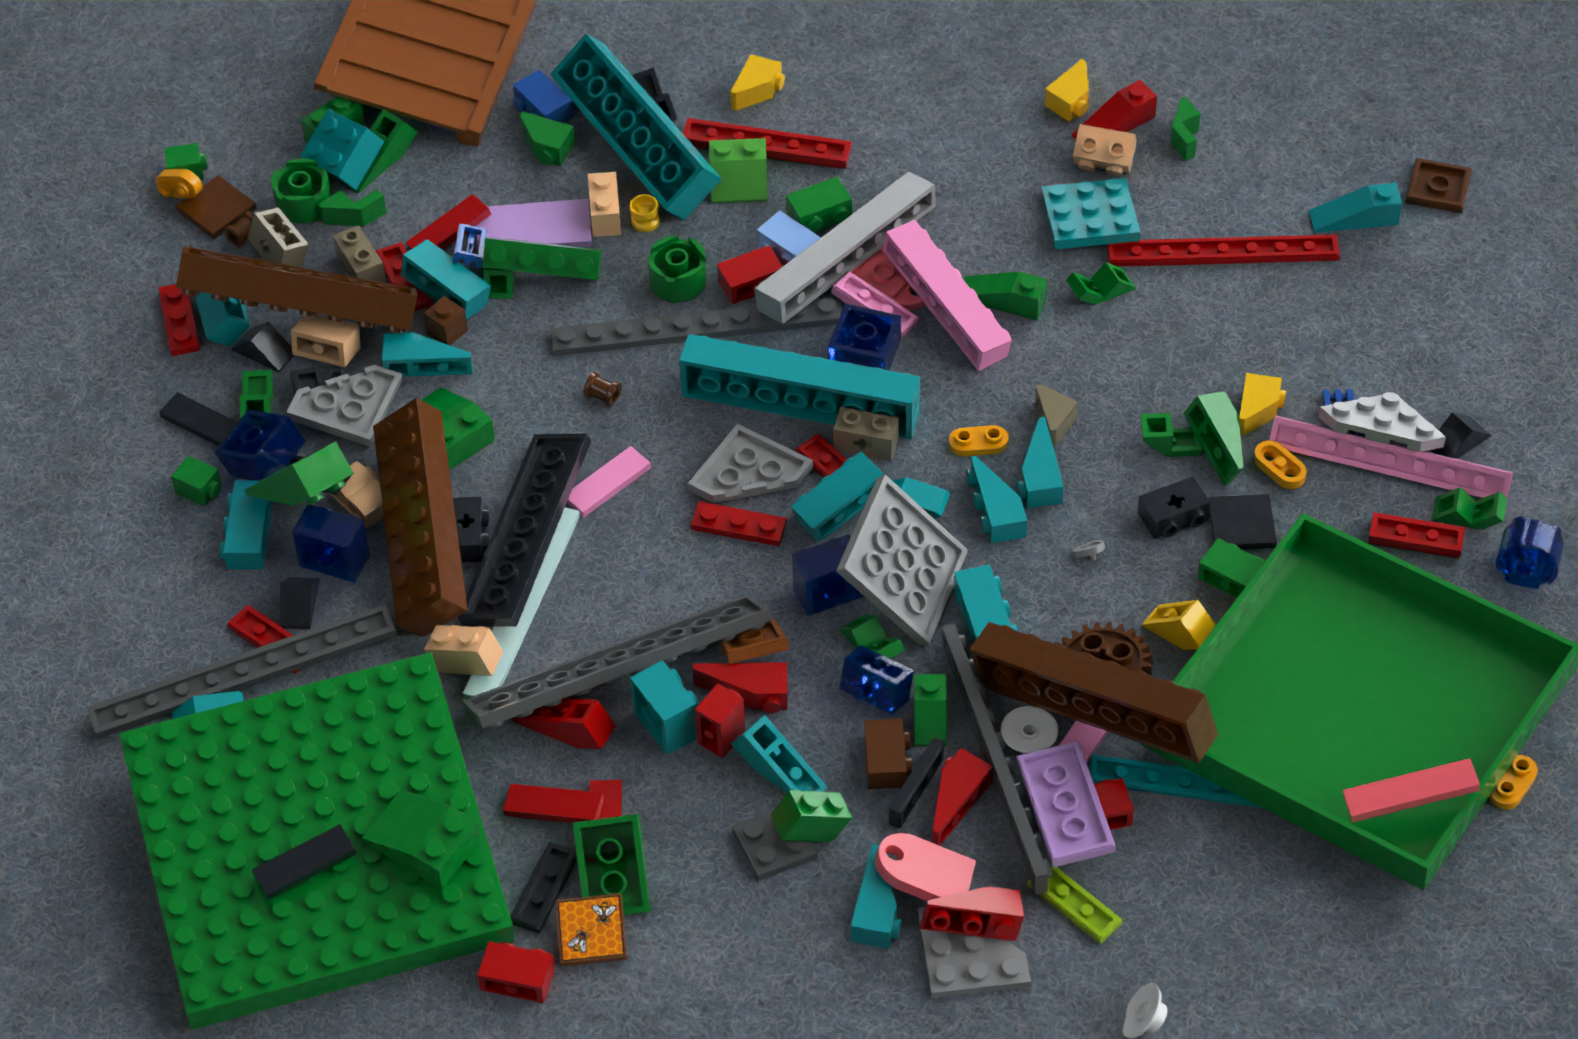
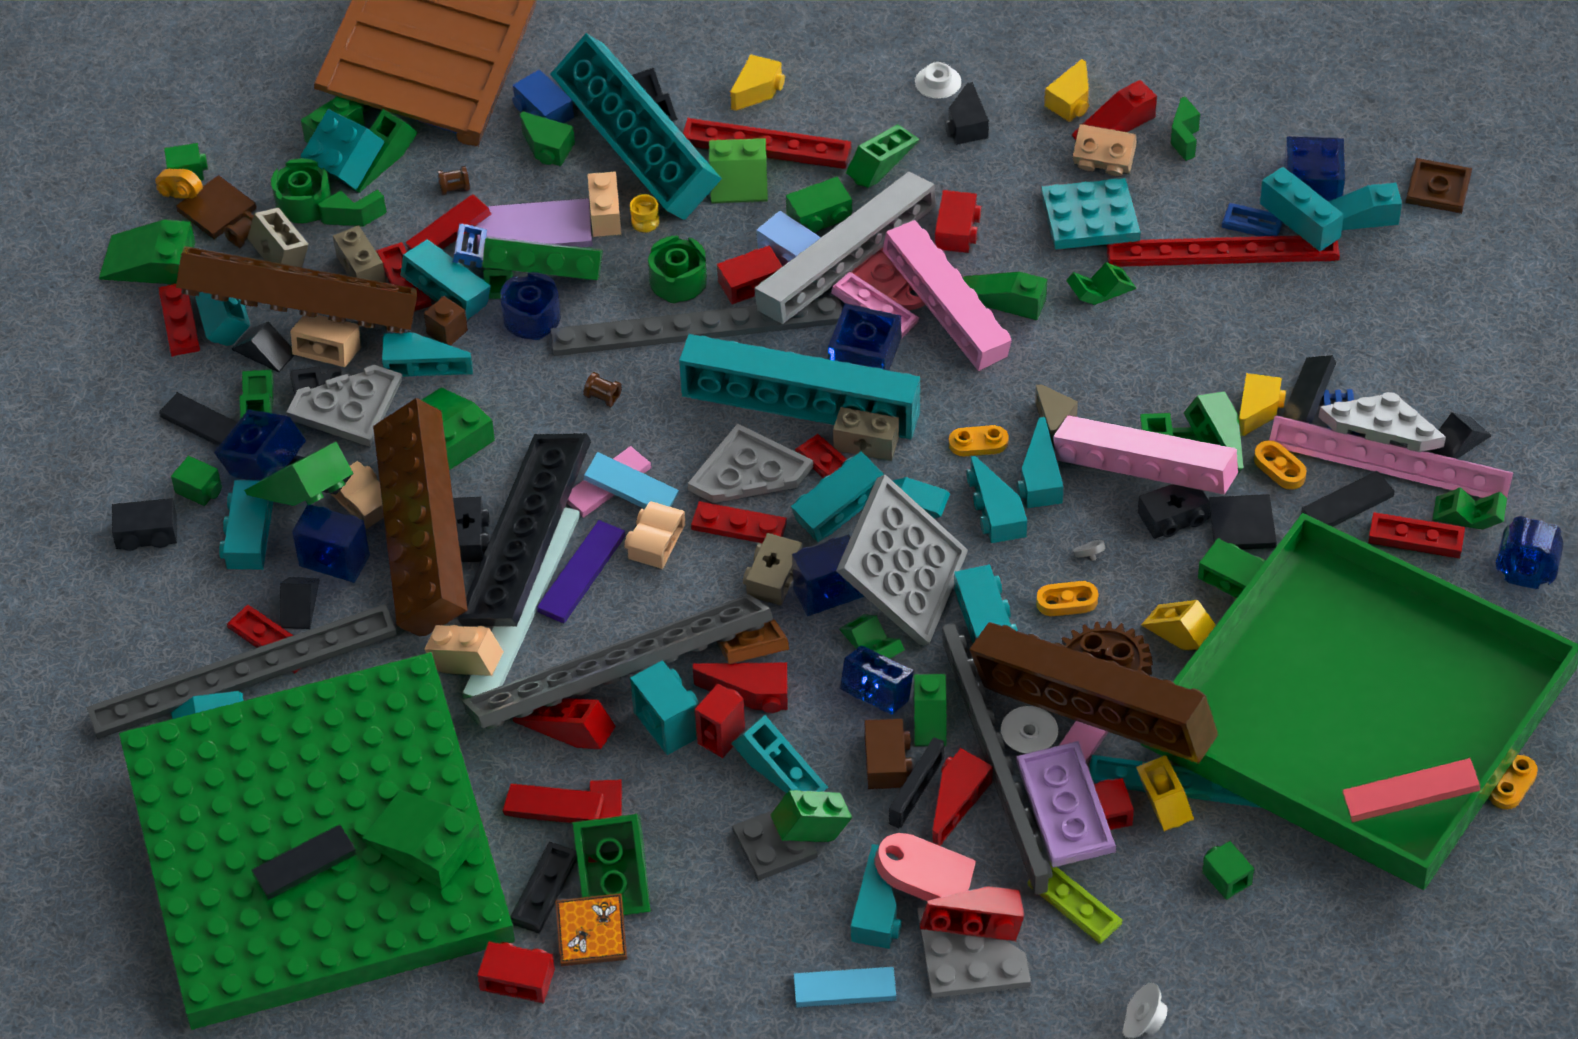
none -> green slope [99,220,196,284]
none -> black brick [112,498,177,551]
none -> reddish brown bush [437,166,470,196]
none -> clear blue brick [501,272,561,340]
none -> dark purple tile [537,520,626,624]
none -> medium azure tile [583,452,679,509]
none -> light nougat brick [625,501,685,569]
none -> dark tan brick [743,533,803,606]
none -> medium azure tile [794,967,896,1007]
none -> green slope [846,124,920,188]
none -> white piece [915,62,961,98]
none -> red brick [935,190,982,253]
none -> black slope [945,82,989,145]
none -> light orange plate [1036,581,1098,616]
none -> bright pink brick [1053,415,1238,495]
none -> yellow slope [1136,755,1194,831]
none -> green brick [1202,841,1254,900]
none -> blue tile [1221,203,1283,236]
none -> teal brick [1260,167,1344,251]
none -> black tile [1282,355,1337,424]
none -> clear blue brick [1284,136,1345,201]
none -> black tile [1301,471,1395,527]

